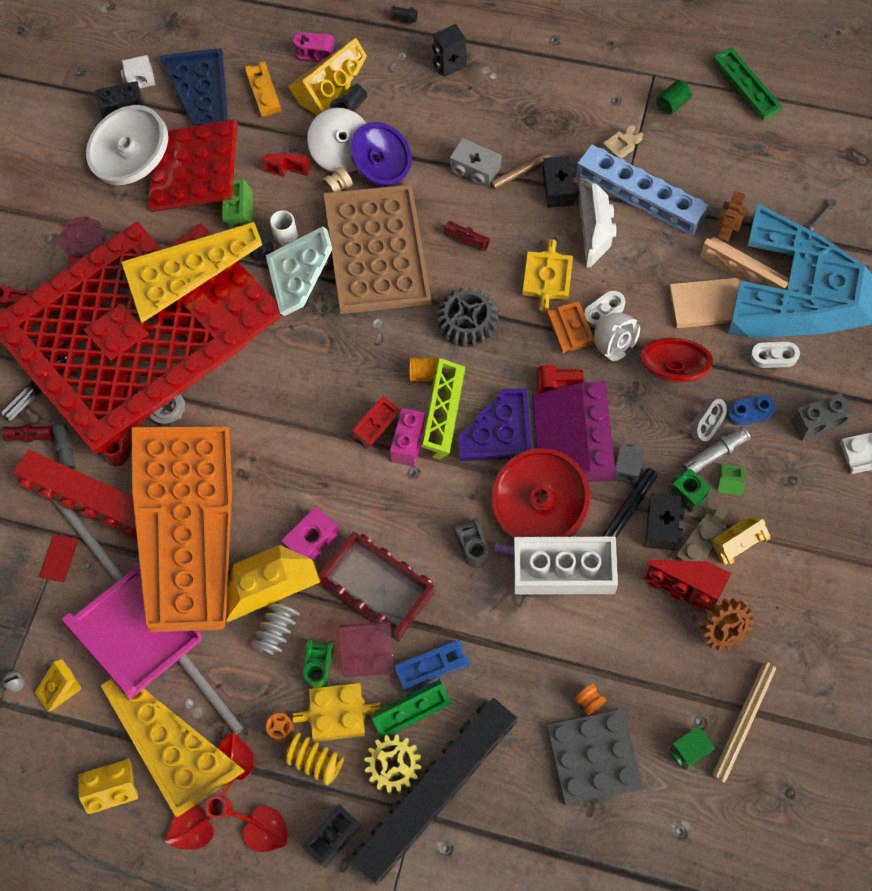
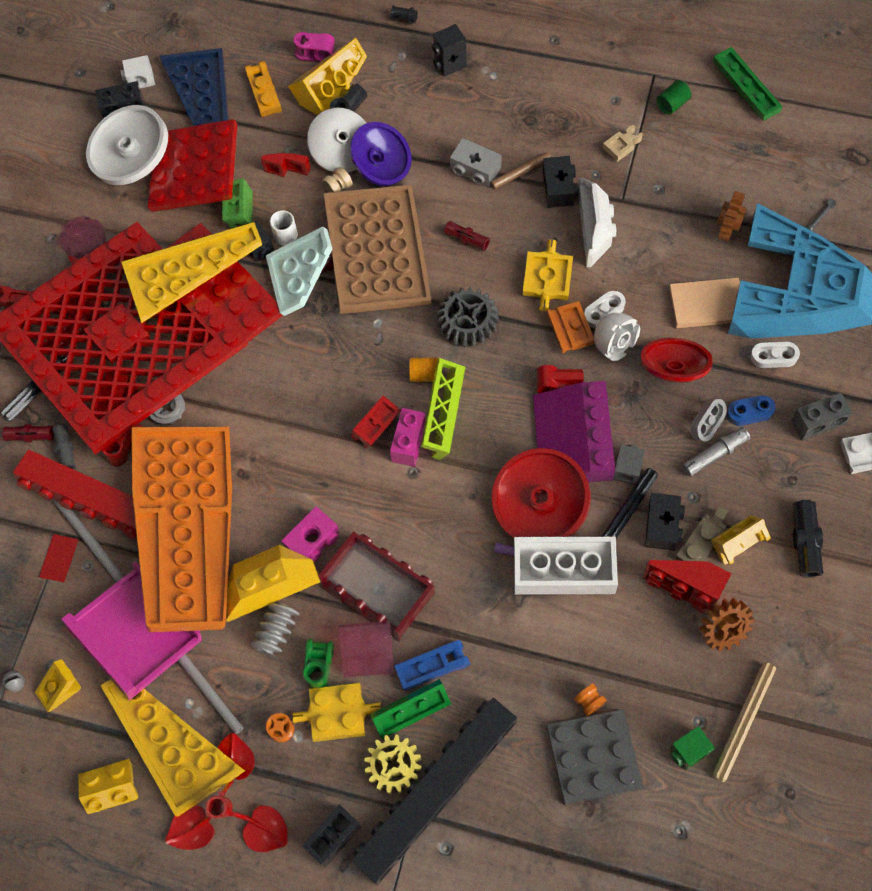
yellow piece [286,732,345,785] -> none
dark grey piece [453,517,488,568] -> none
dark purple plate [458,388,532,461] -> none
light blue brick [577,144,708,236] -> none
green brick [670,468,712,512] -> none
light nougat fence [700,236,789,290] -> none
bright green slope [718,464,745,496] -> none
none -> black piece [793,500,823,578]

